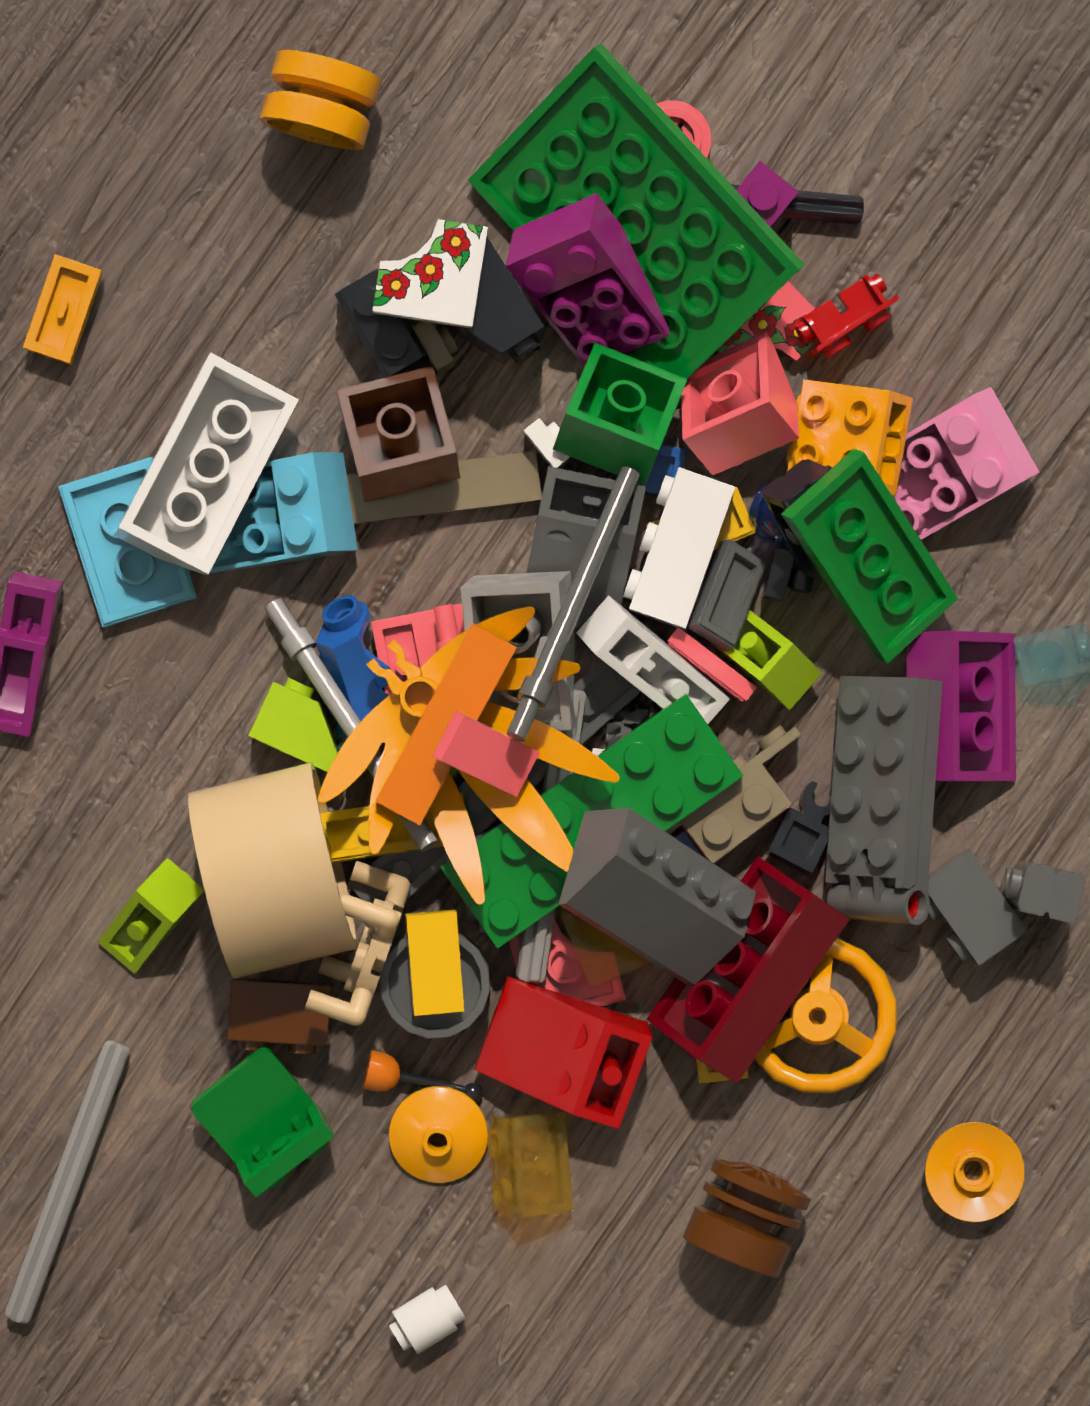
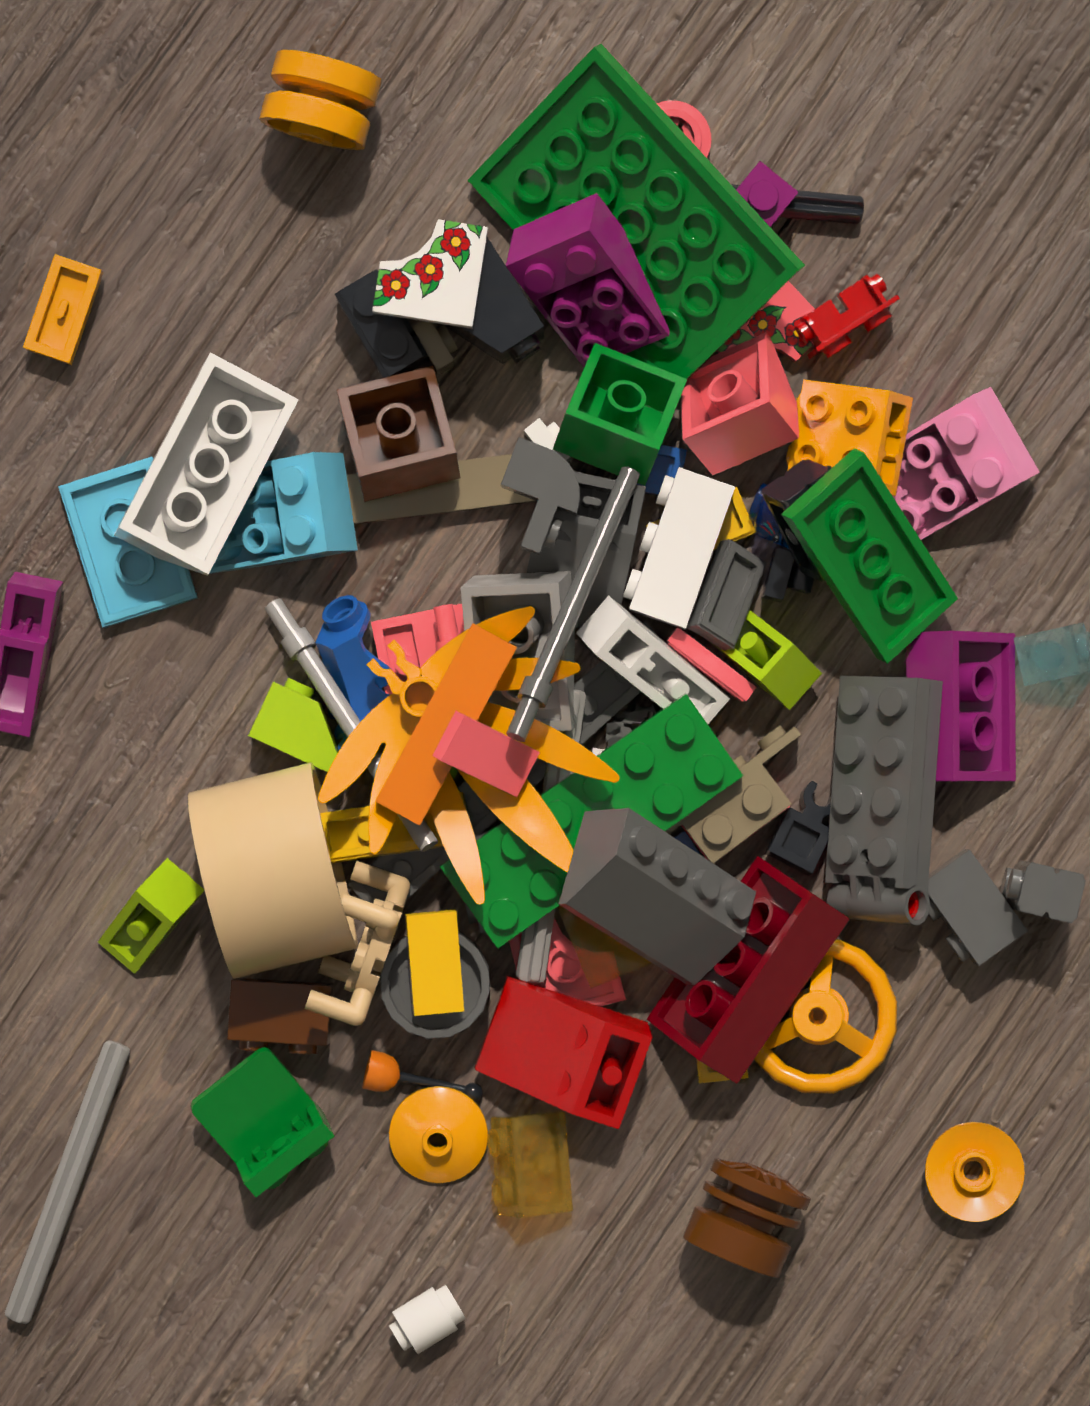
none -> dark grey brick [501,437,580,556]

